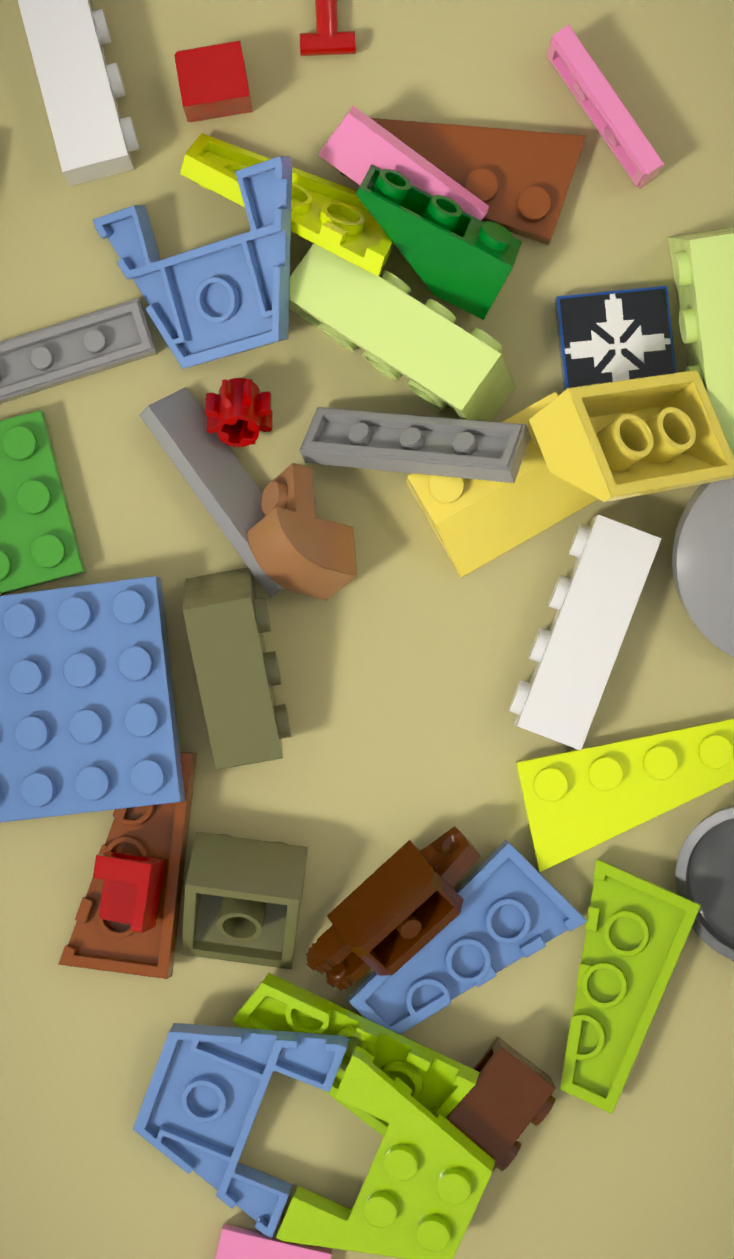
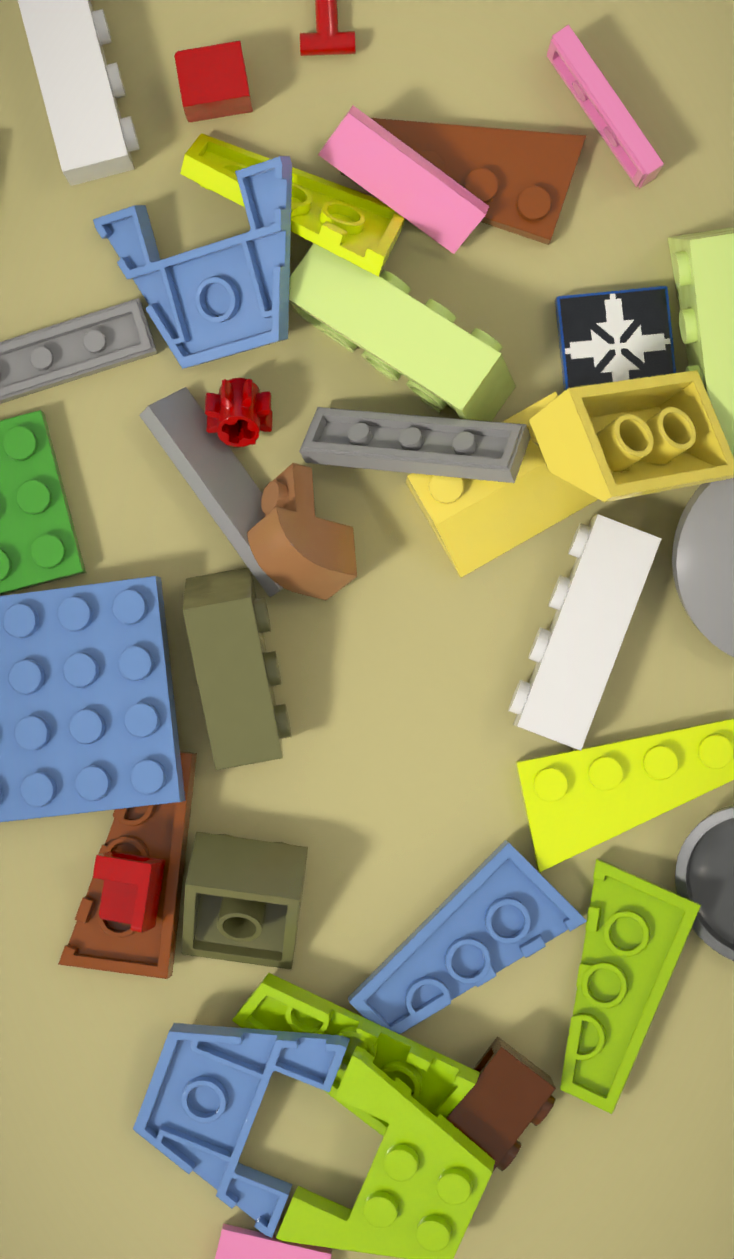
reddish brown hinge [305,826,481,991] -> none
green slope [356,164,522,320] -> none

